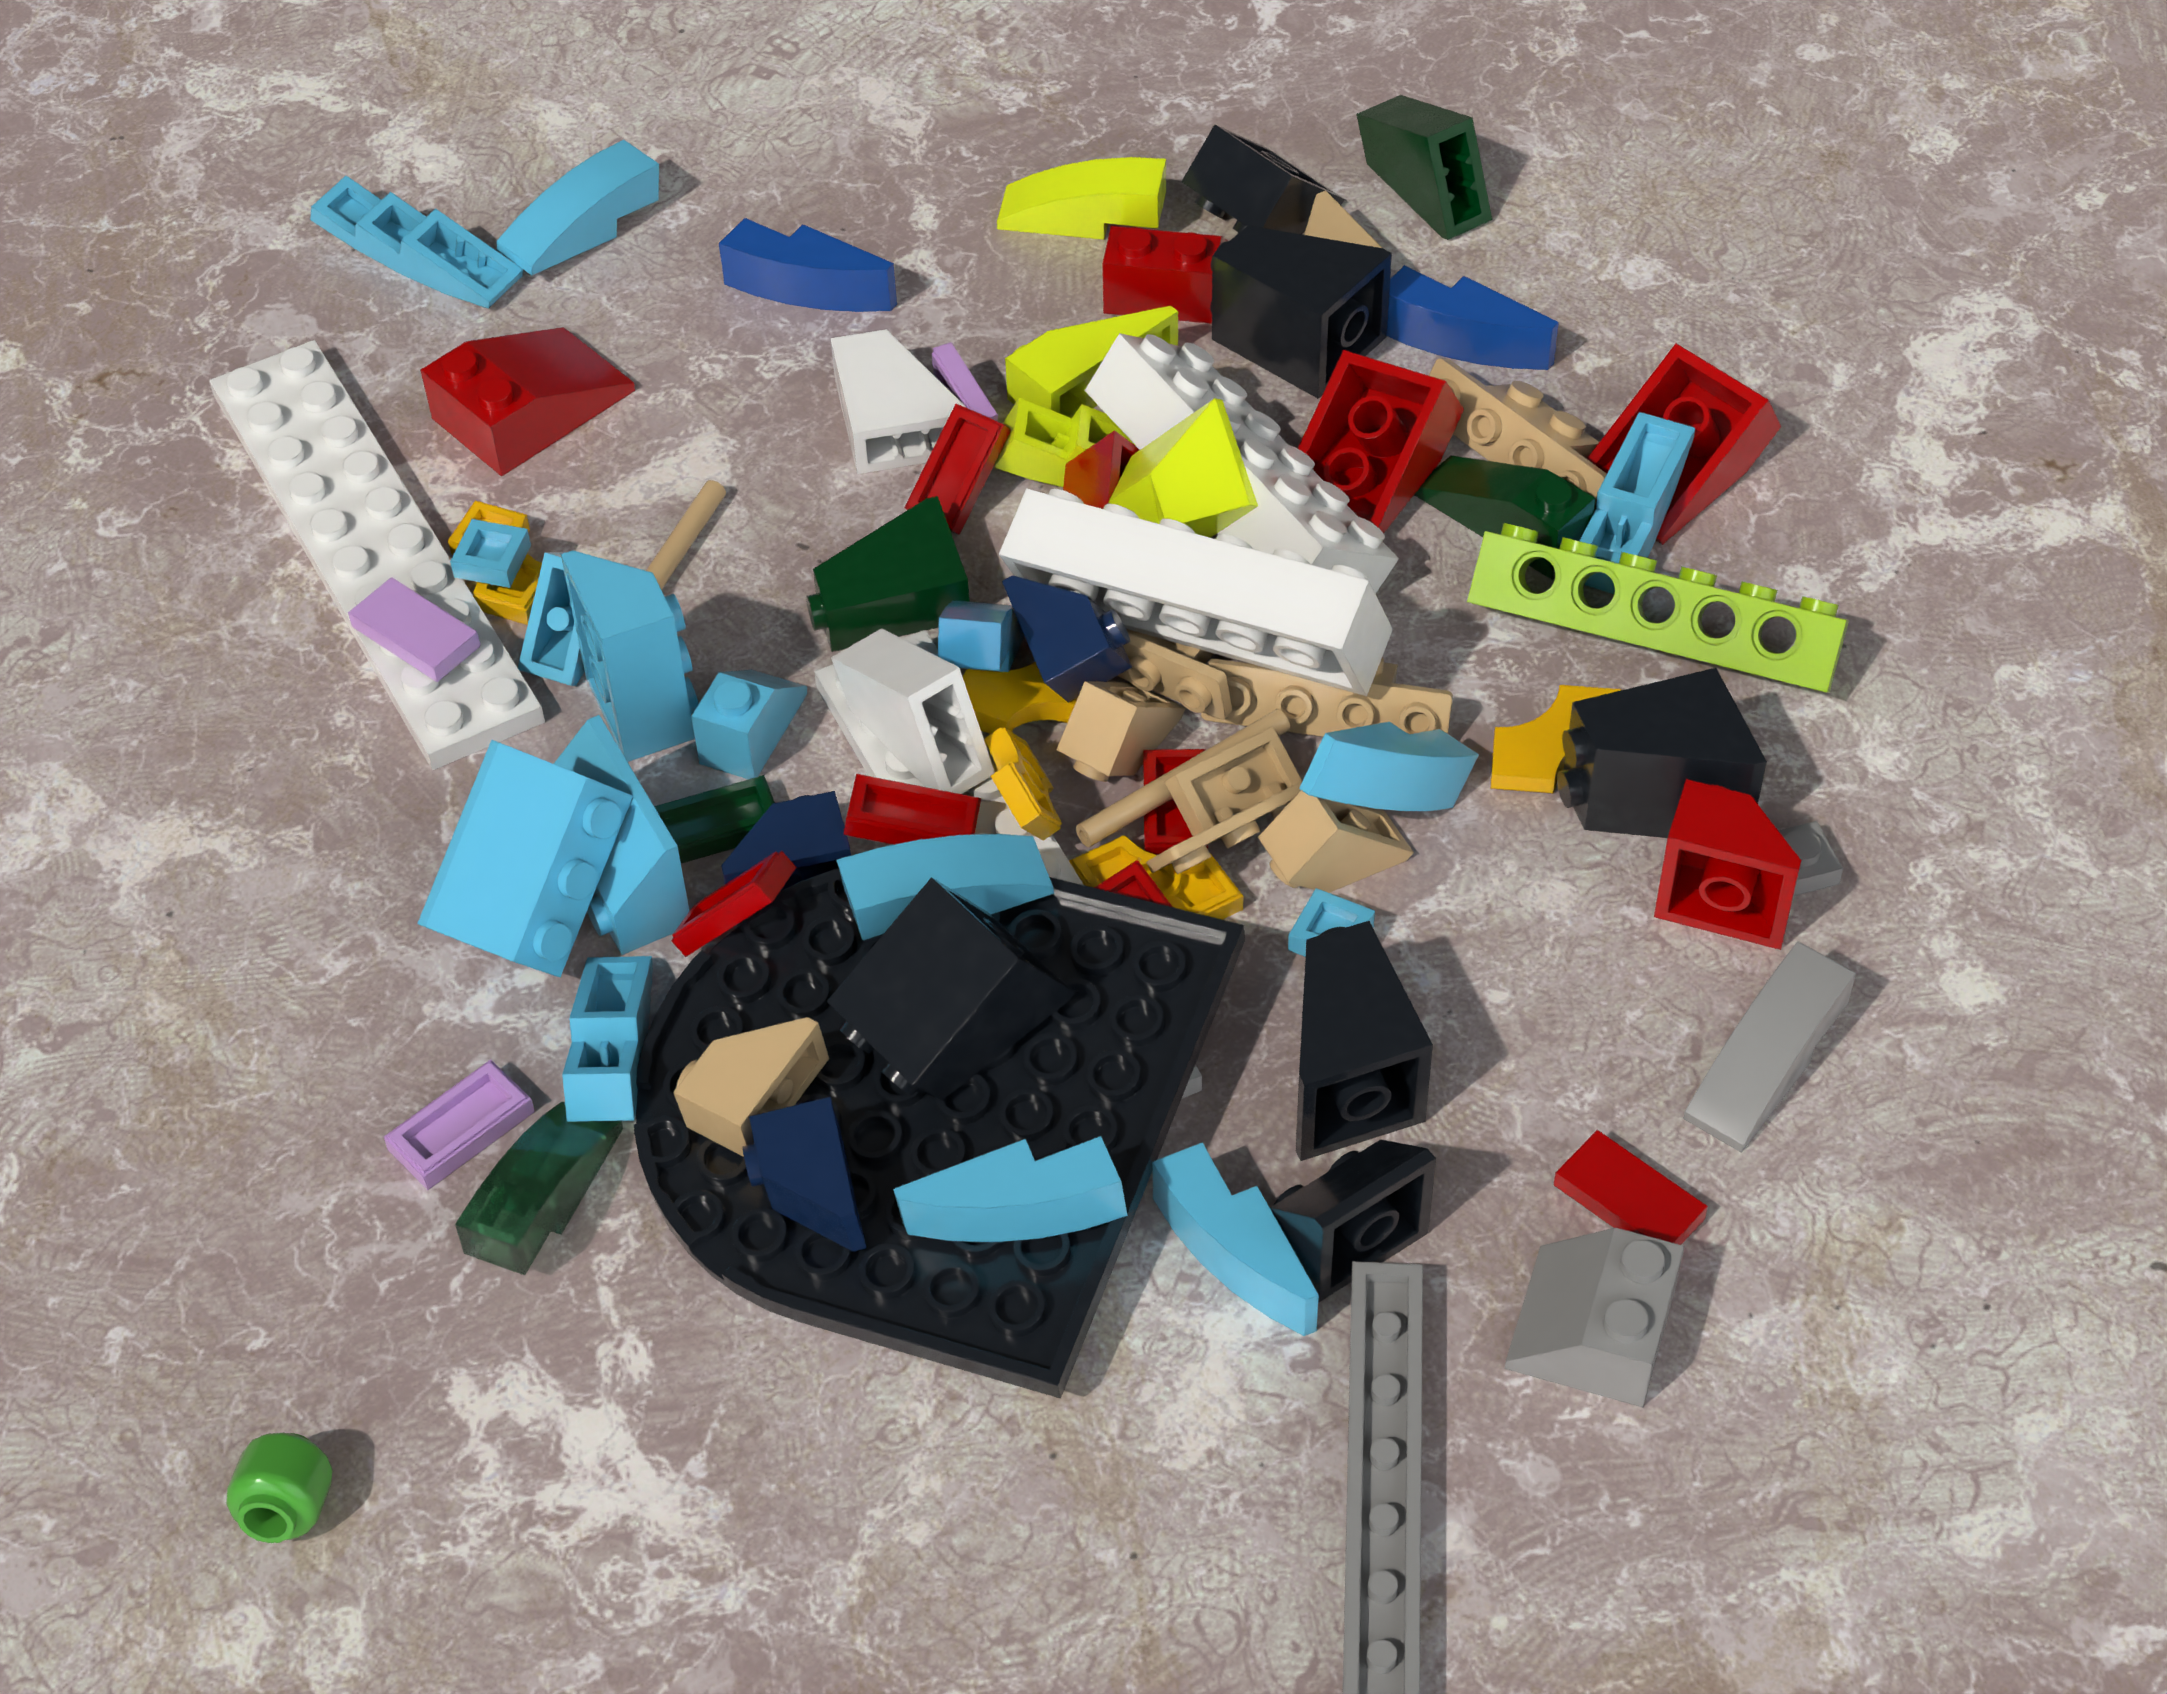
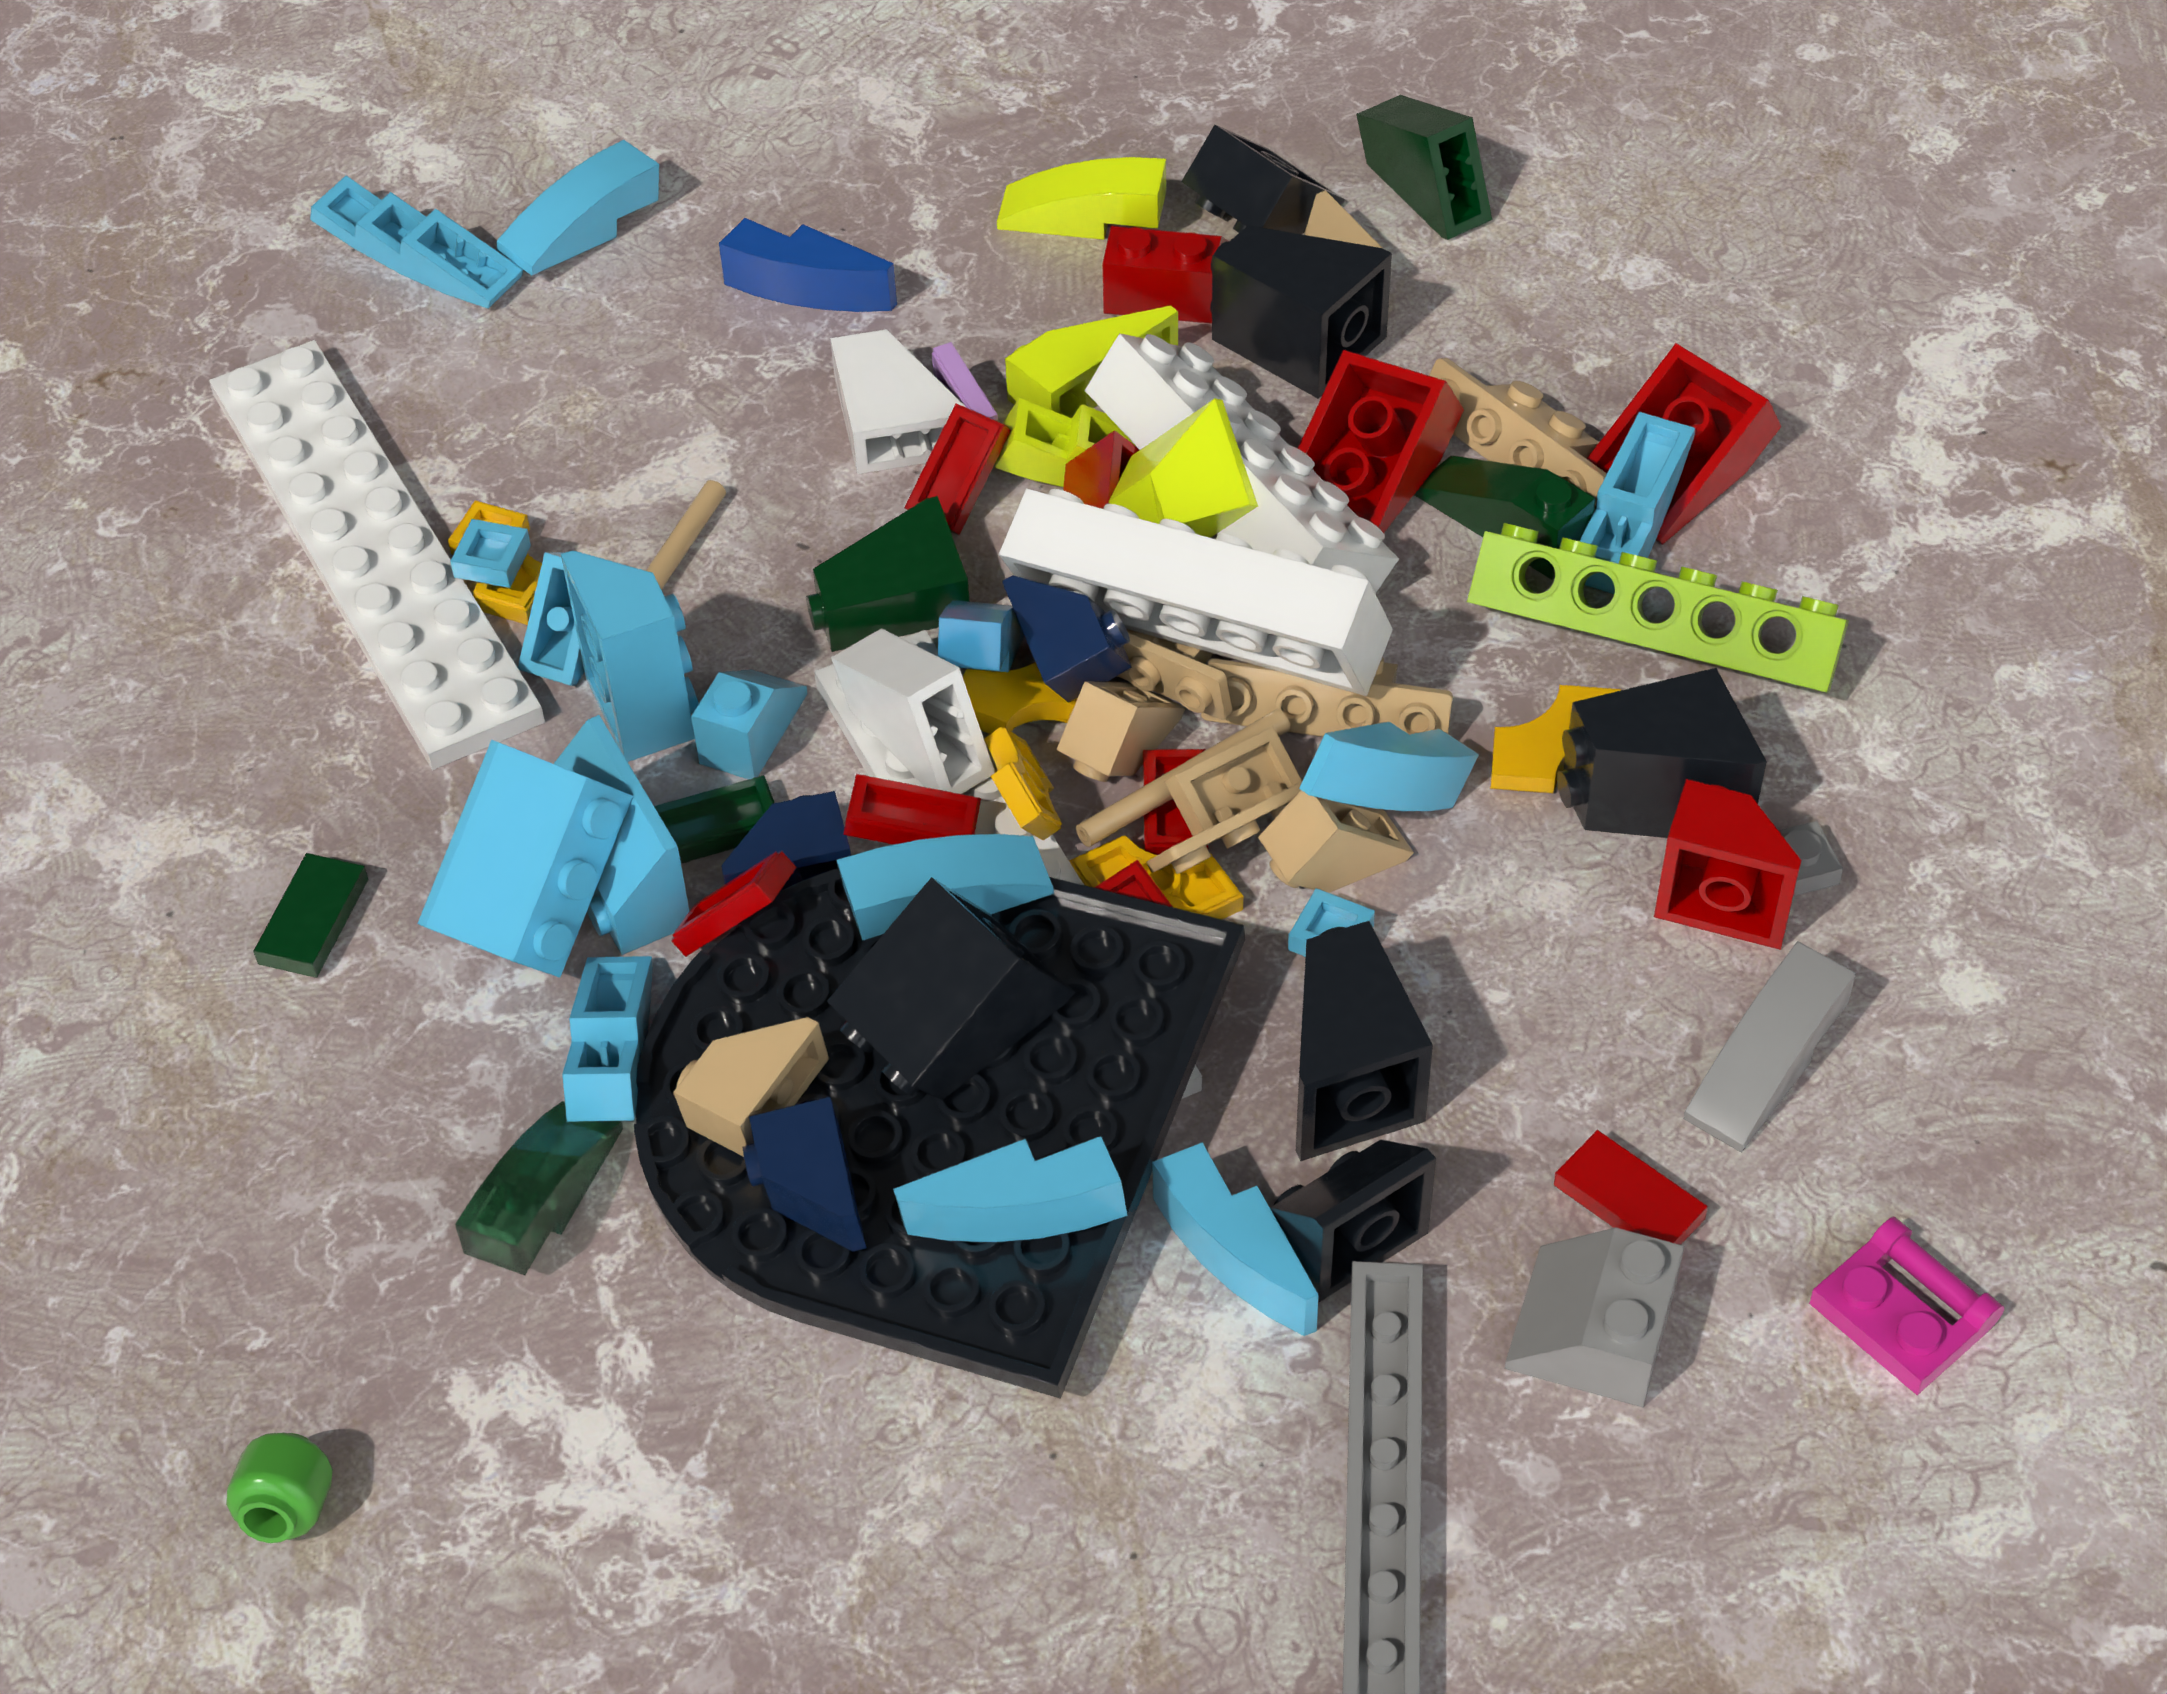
lavender tile [348,577,481,682] -> none
lavender tile [384,1059,535,1190] -> none
red slope [420,327,635,477] -> none
blue slope [1387,265,1559,370] -> none
none -> dark green tile [253,853,369,978]
none -> dark pink plate [1809,1216,2005,1395]

